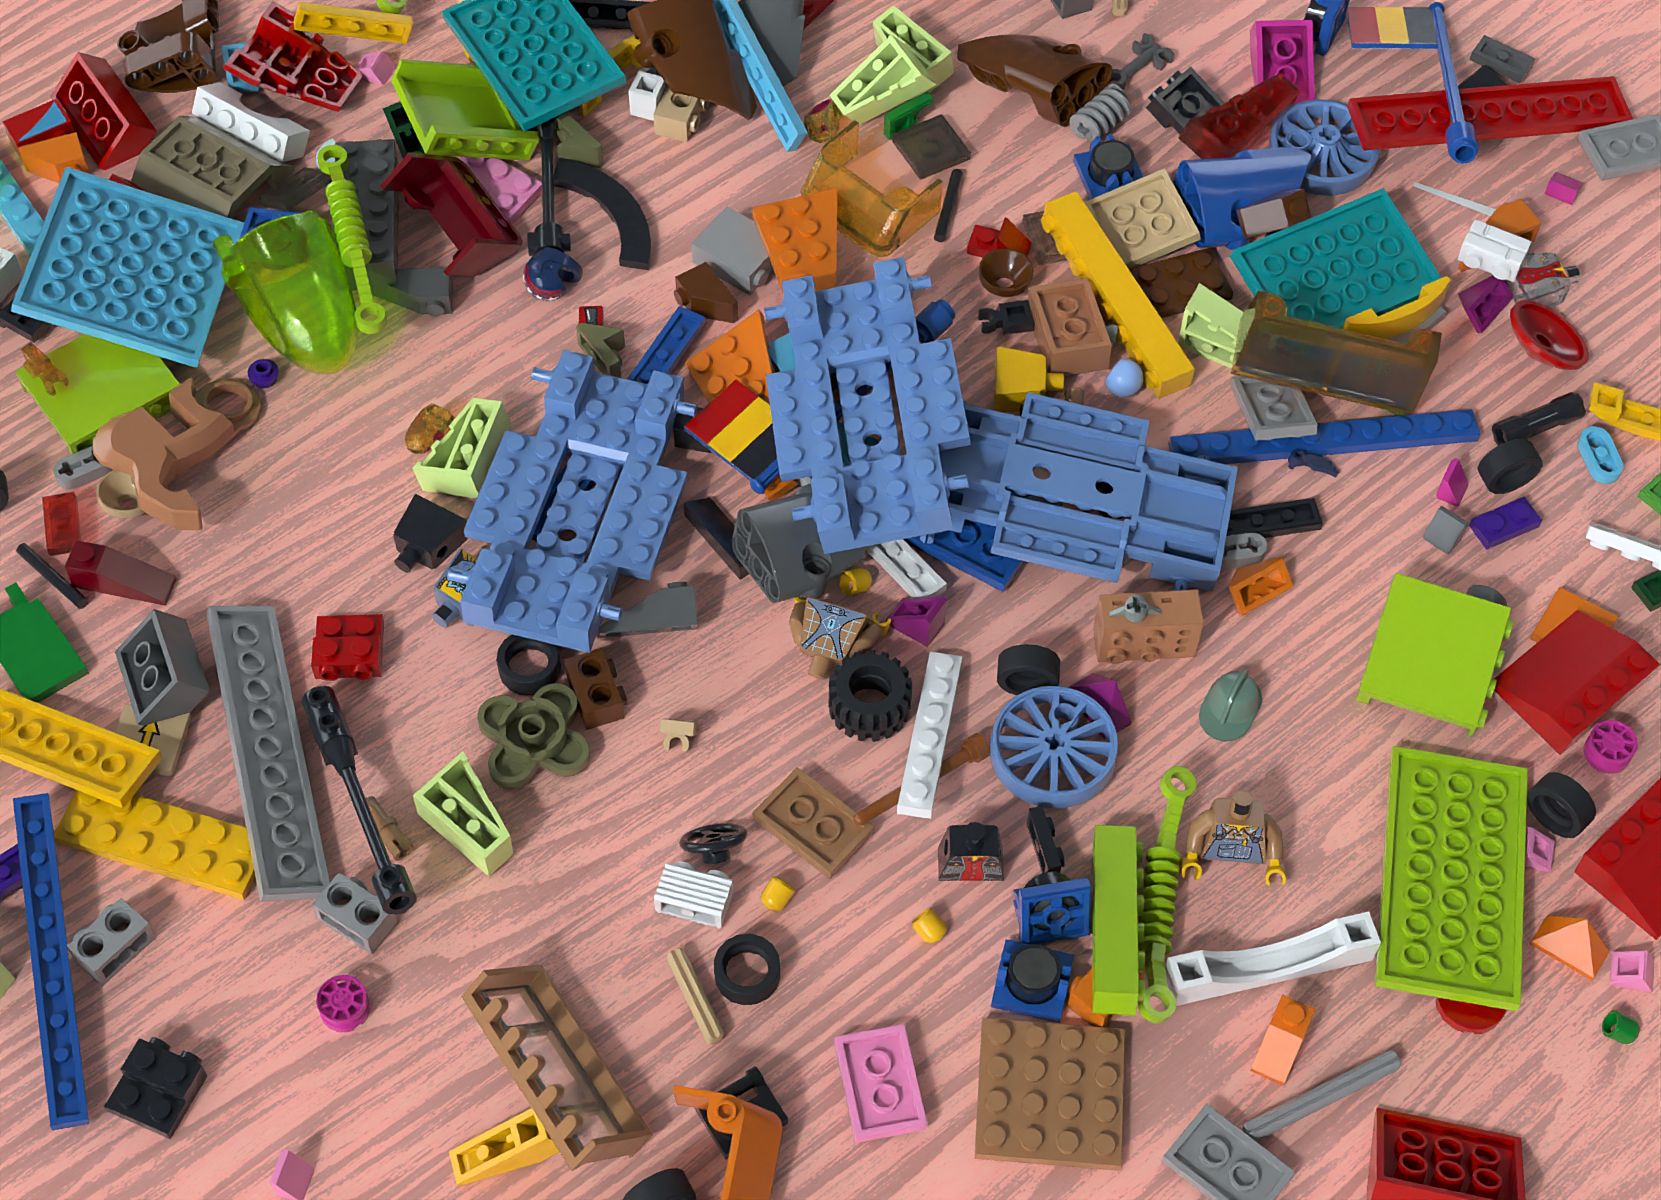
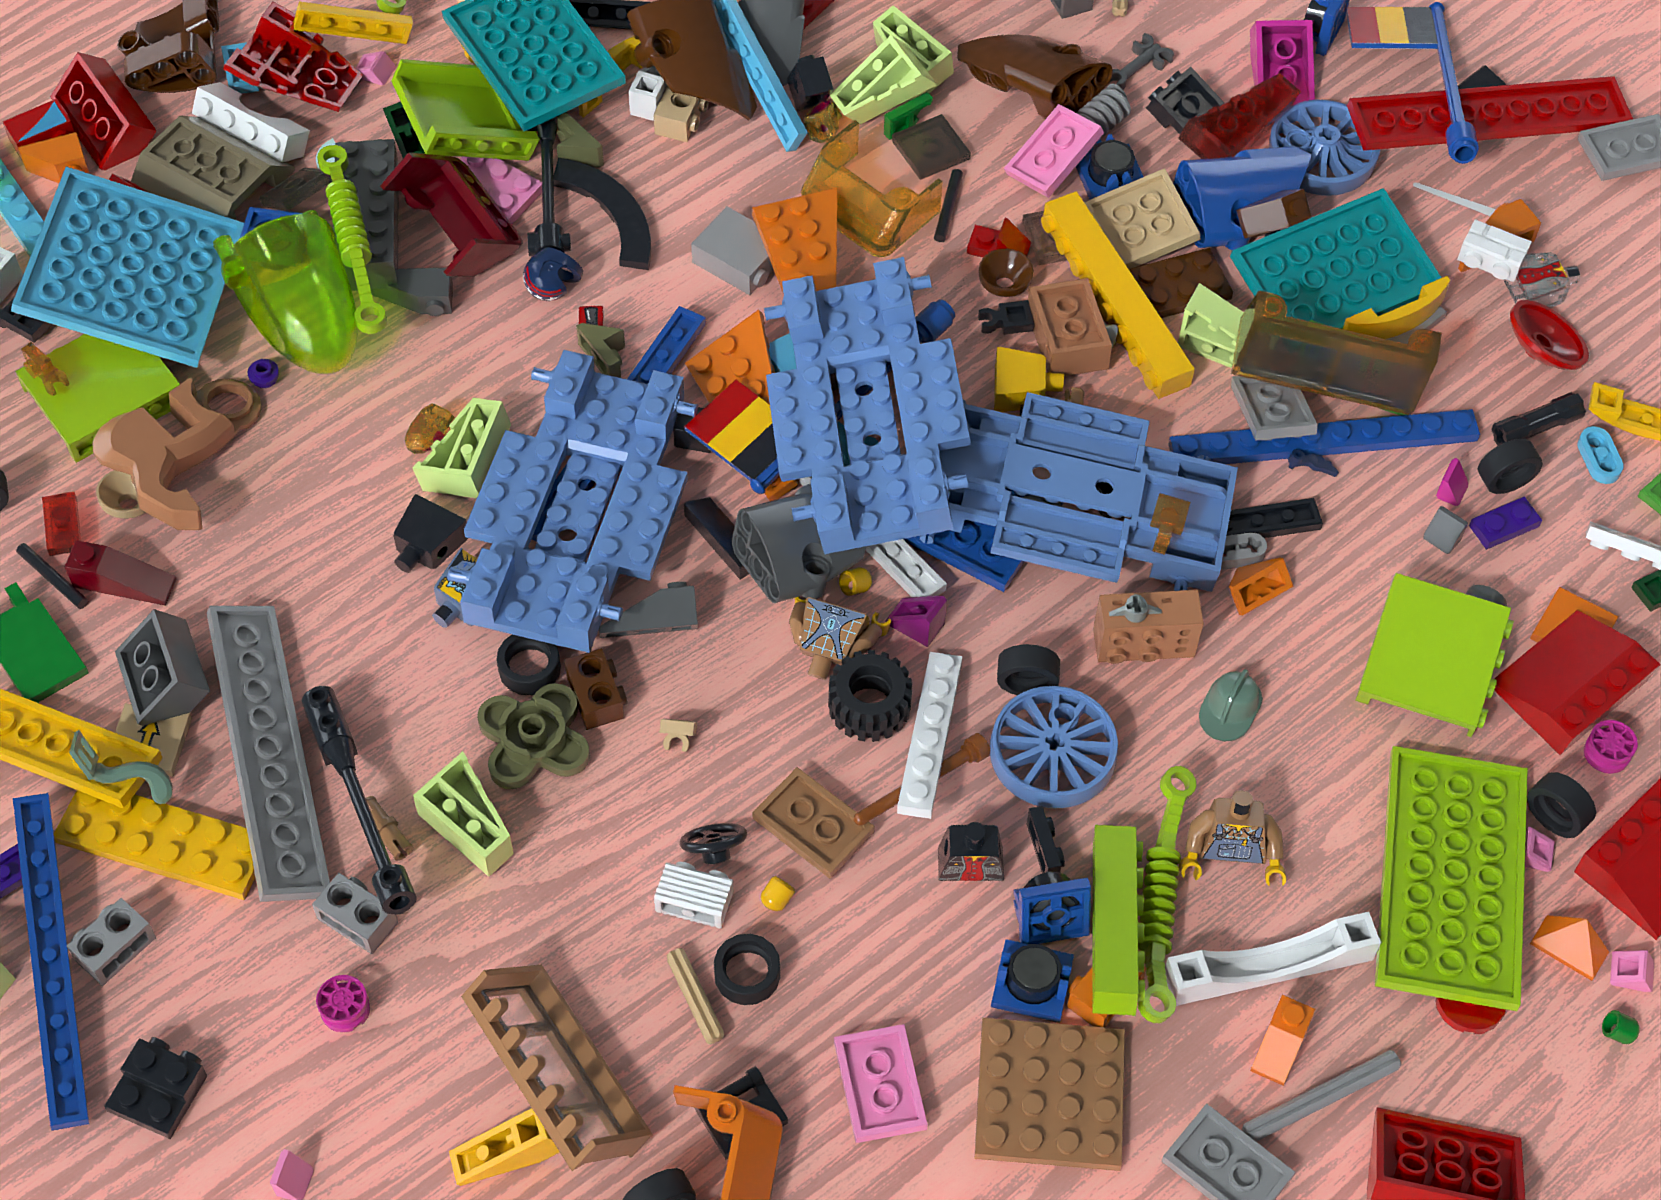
light grey beam [53,446,113,489] -> none
red plate [311,614,384,681] -> none
reddish brown slope [674,262,738,323] -> none
yellow piece [911,908,947,944] -> none
magenta slope [1067,673,1132,740] -> none
light blue piece [1104,358,1144,397] -> none
magenta slope [1458,275,1514,333] -> none
dark grey plate [1470,35,1535,83] -> none
dark pink slope [1545,172,1583,205] -> none
none -> sand green piece [69,730,173,804]
none -> black brick [787,55,834,112]
none -> bright pink plate [1004,104,1104,198]
none -> clear orange plate [1150,493,1191,555]

